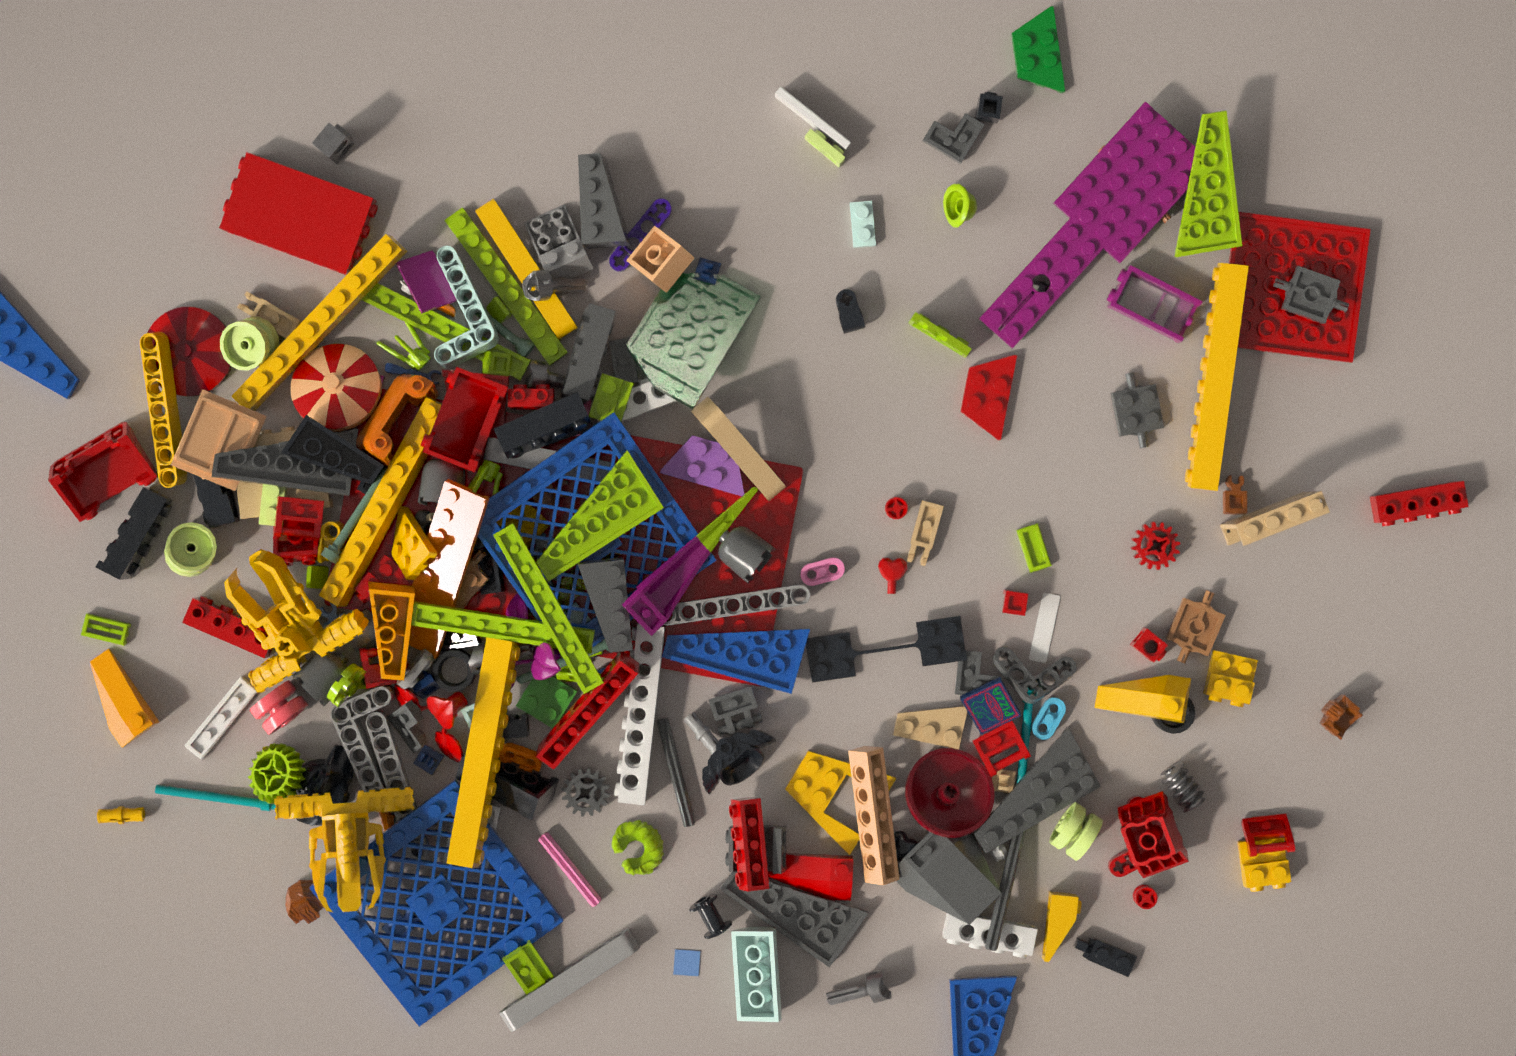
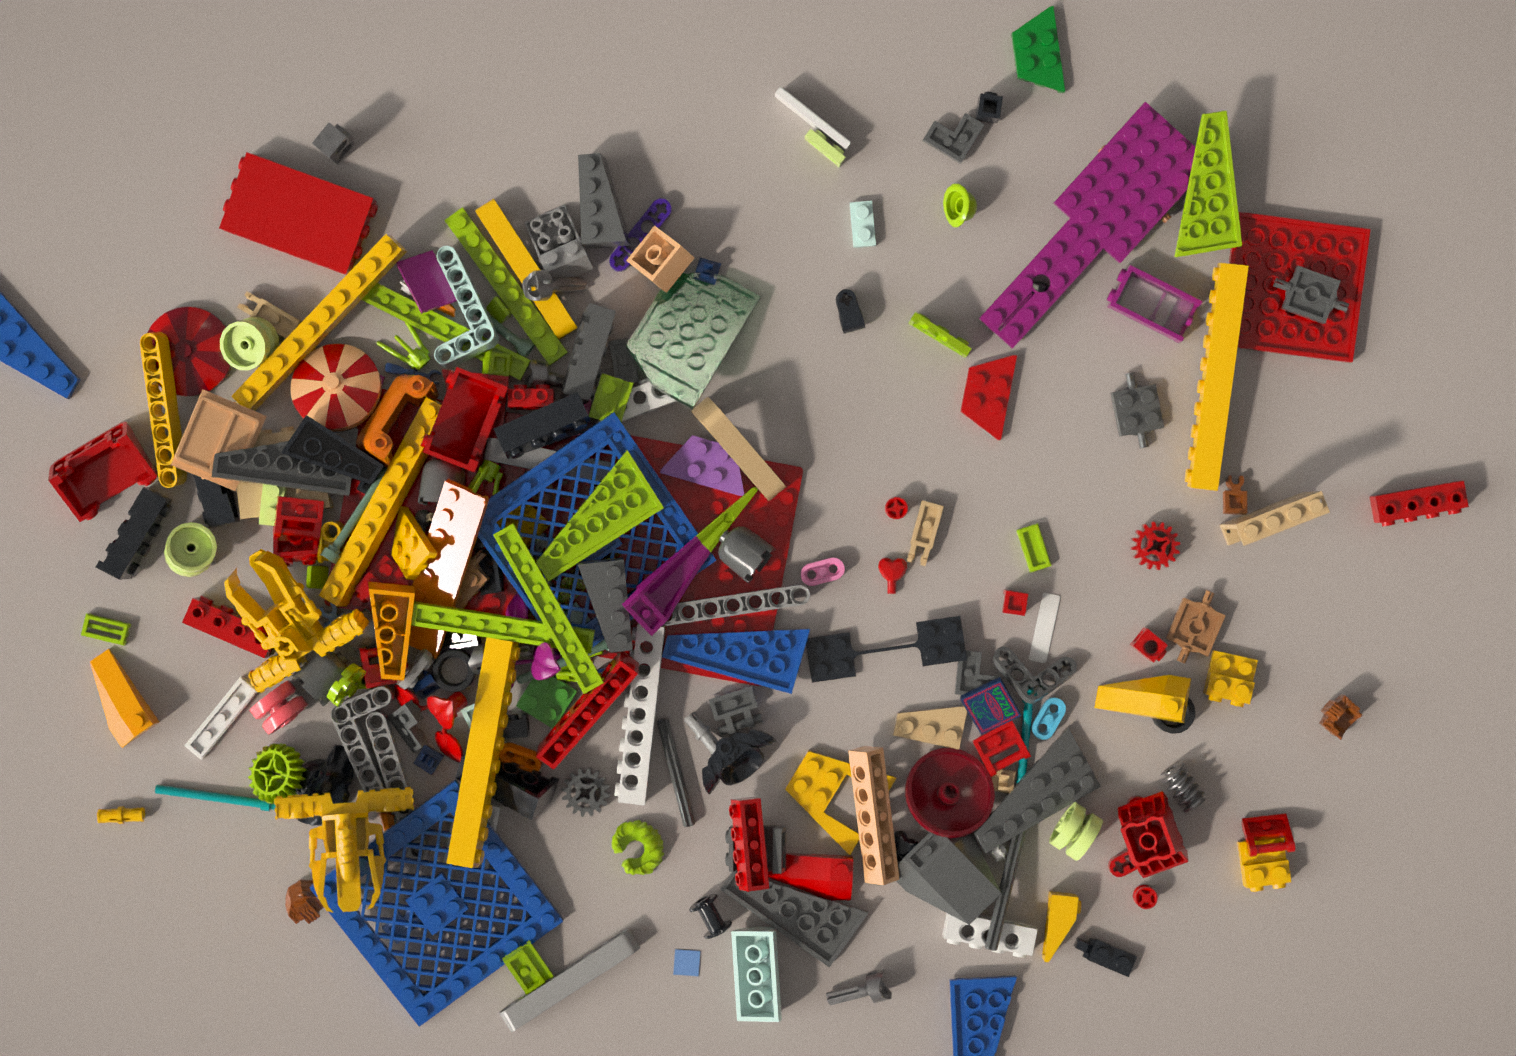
bright pink axle [538,832,602,907] -> none

